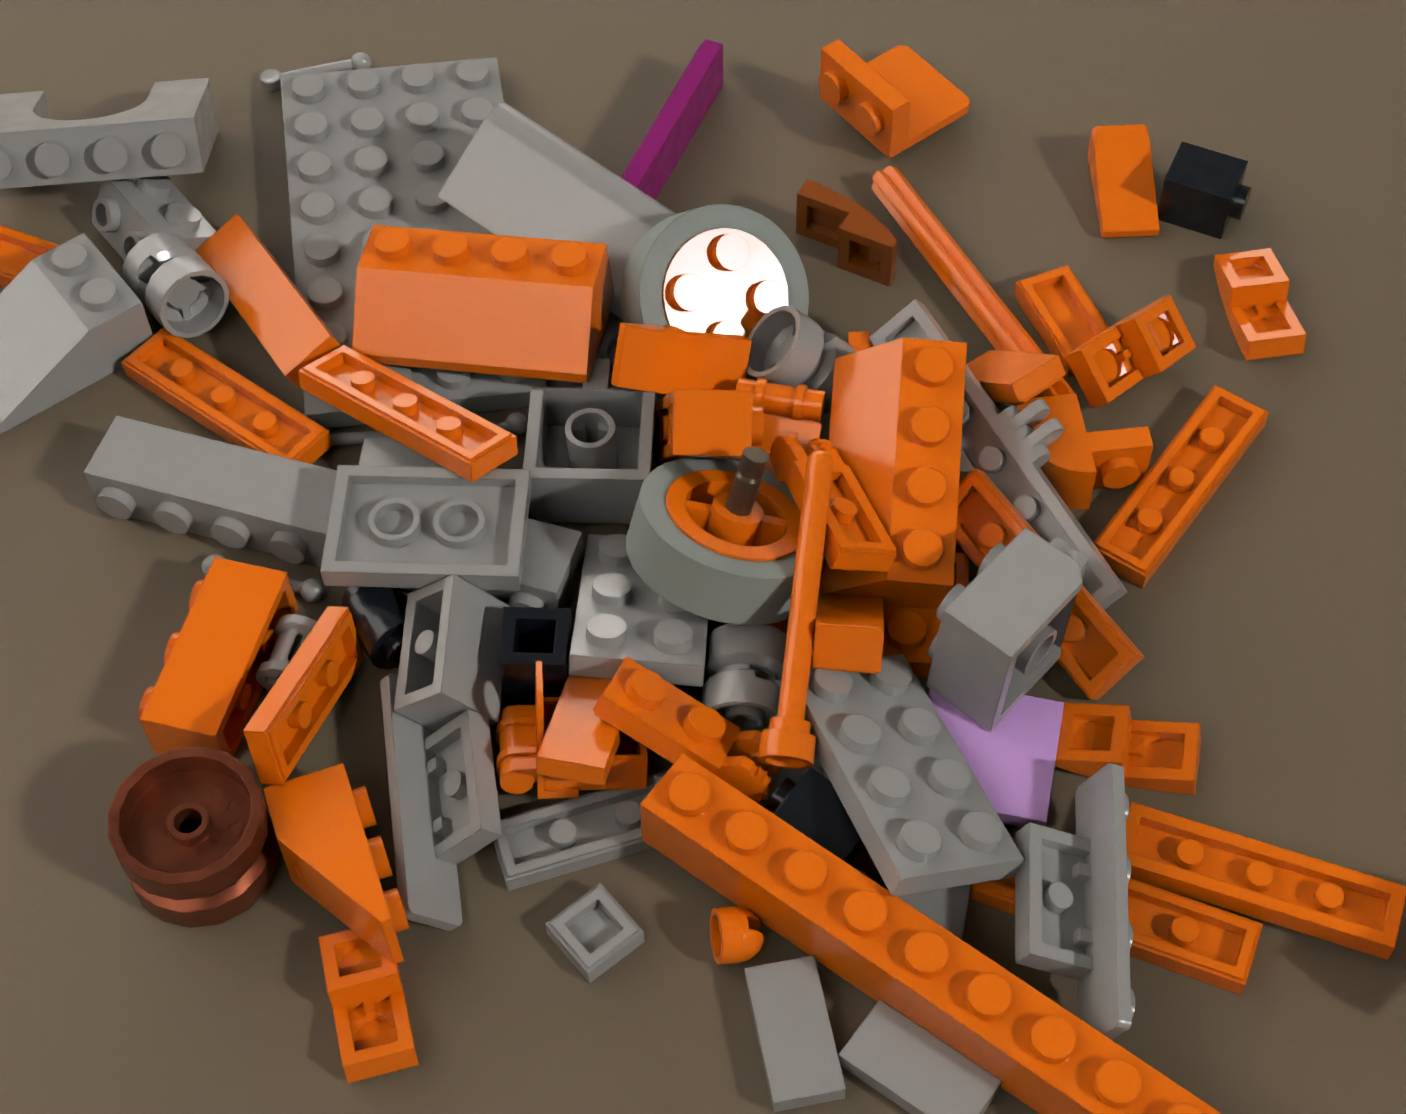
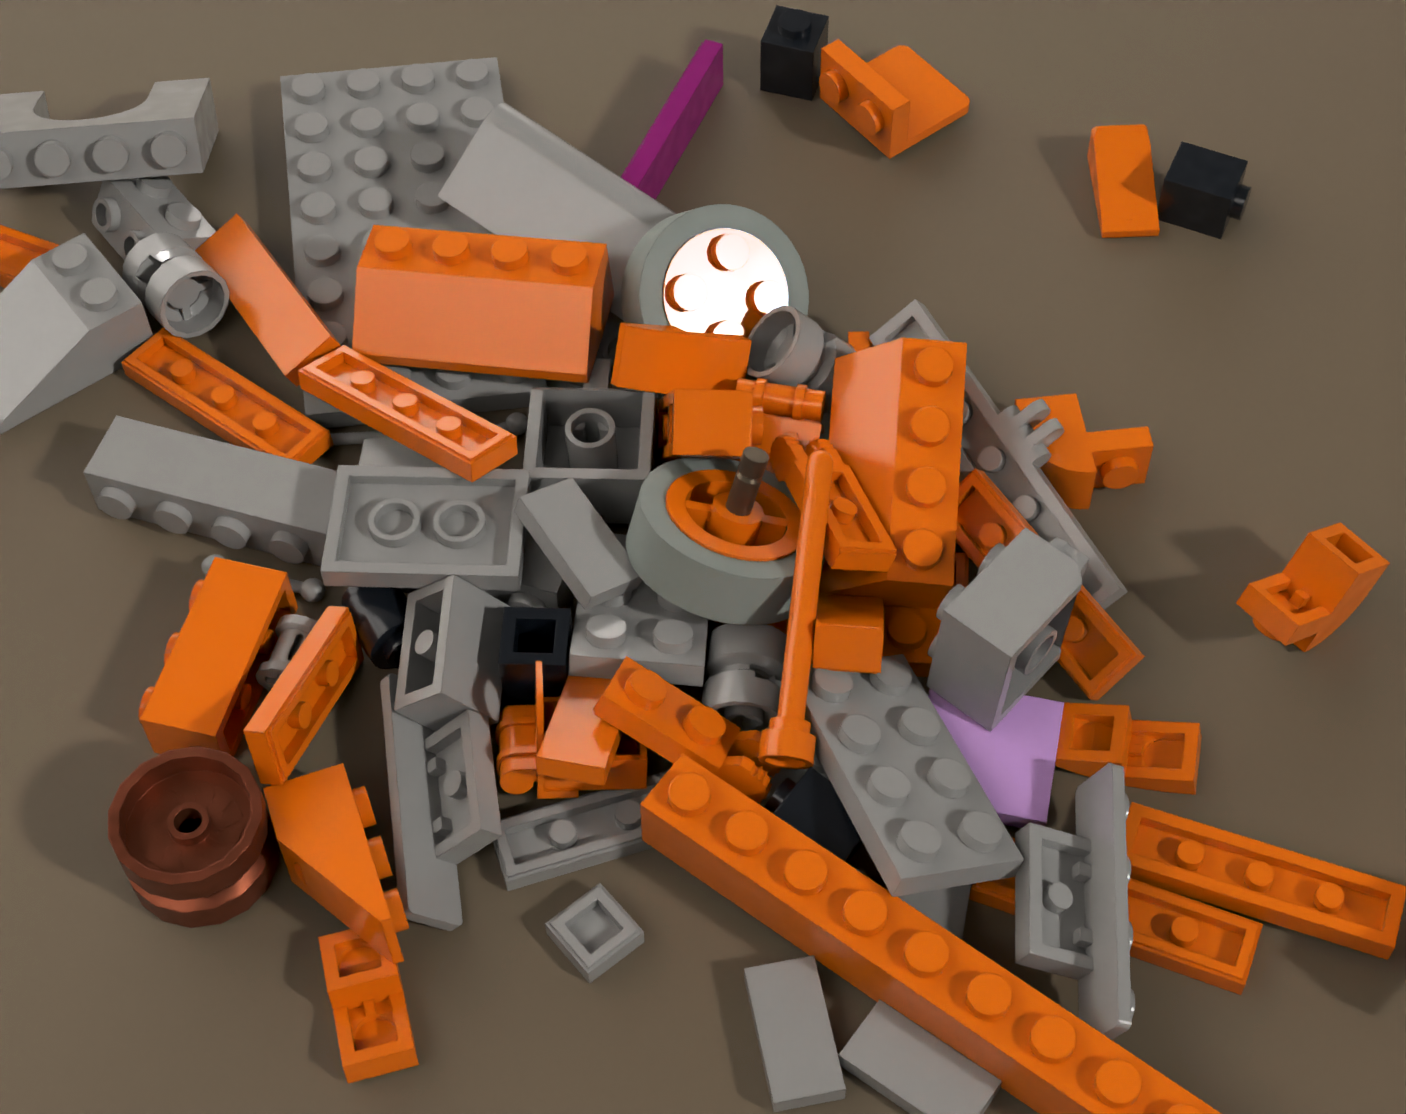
light grey hinge [260,52,372,92] -> none
orange hinge [710,906,764,965] -> none
dark orange slope [796,179,897,287] -> none
orange axle [871,165,1075,397] -> none
orange tile [967,350,1066,405] -> none
orange tile [1014,265,1109,378] -> none
orange slope [1065,295,1196,409] -> none
orange tile [1093,385,1269,589] -> none
orange slope [1213,248,1307,361] -> none
none -> light grey tile [514,477,642,610]
none -> black brick [760,5,829,101]
none -> orange brick [1236,522,1390,652]

